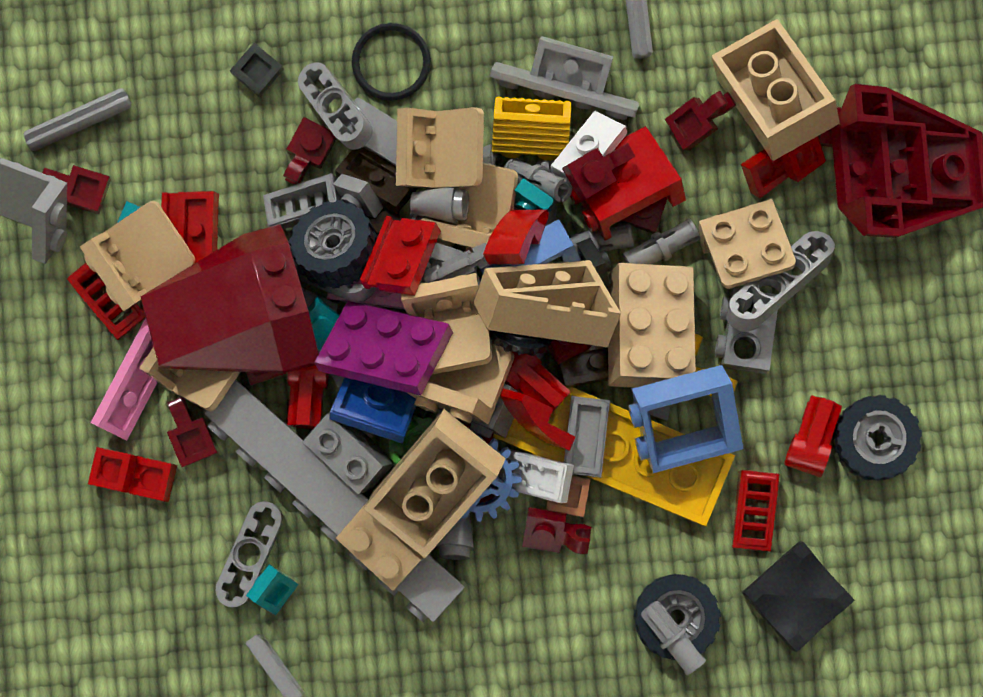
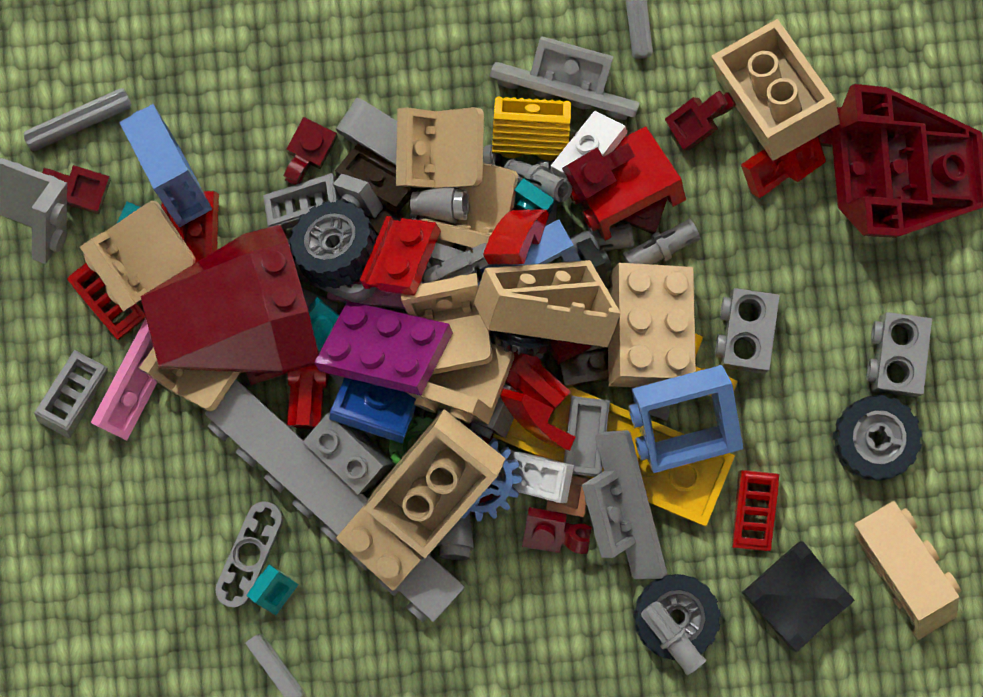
red slope [88,447,178,502] -> none
dark red plate [167,397,219,468] -> none
pearl dark grey plate [230,43,284,98] -> none
light grey beam [298,62,372,150] -> none
black tyre [351,23,431,101] -> none
tan bracket [699,199,796,289] -> none
light grey beam [726,231,835,331] -> none
red piece [784,395,842,478] -> none
none -> light grey slope [34,350,108,438]
none -> medium blue window [119,104,212,227]
none -> light grey bracket [582,430,667,579]
none -> tan wedge [854,501,961,641]
none -> light grey brick [866,312,932,397]

